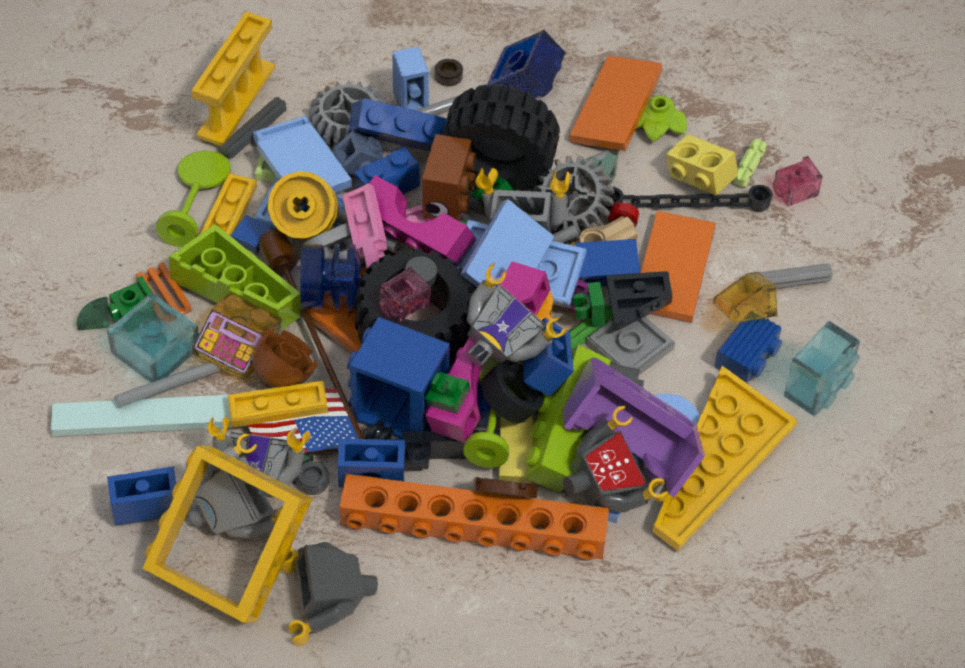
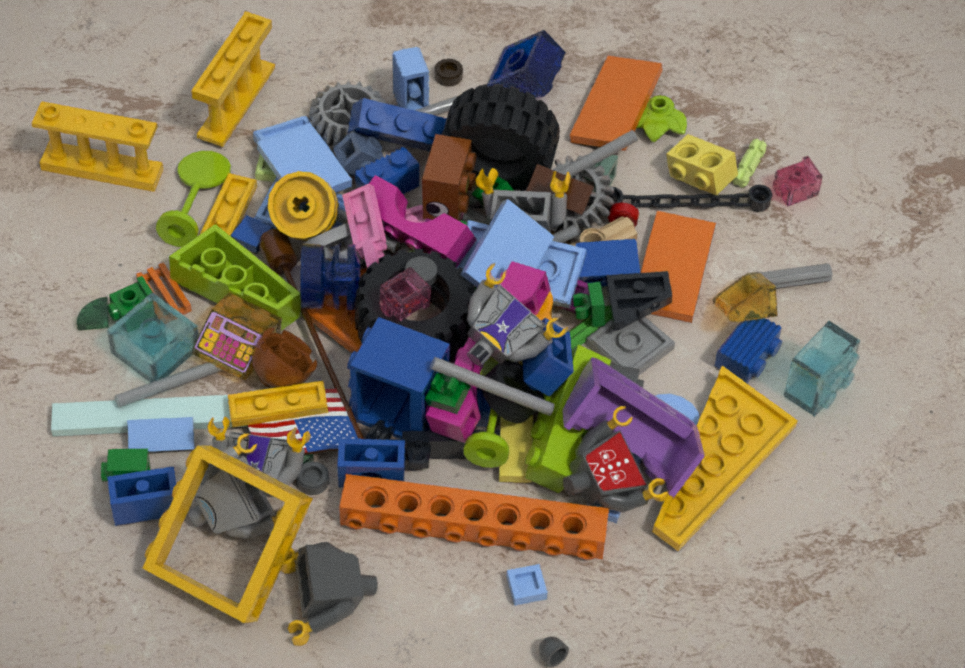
dark grey axle [220,97,287,159] -> none
reddish brown tile [472,477,538,498] -> none
none -> yellow fence [31,101,164,192]
none -> green brick [101,448,151,482]
none -> light blue tile [127,417,195,452]
none -> light grey bar [430,357,555,416]
none -> light blue tile [506,564,548,606]
none -> light grey bar [526,130,638,189]
none -> reddish brown tile [526,164,594,215]
none -> dark grey hinge [539,636,569,667]

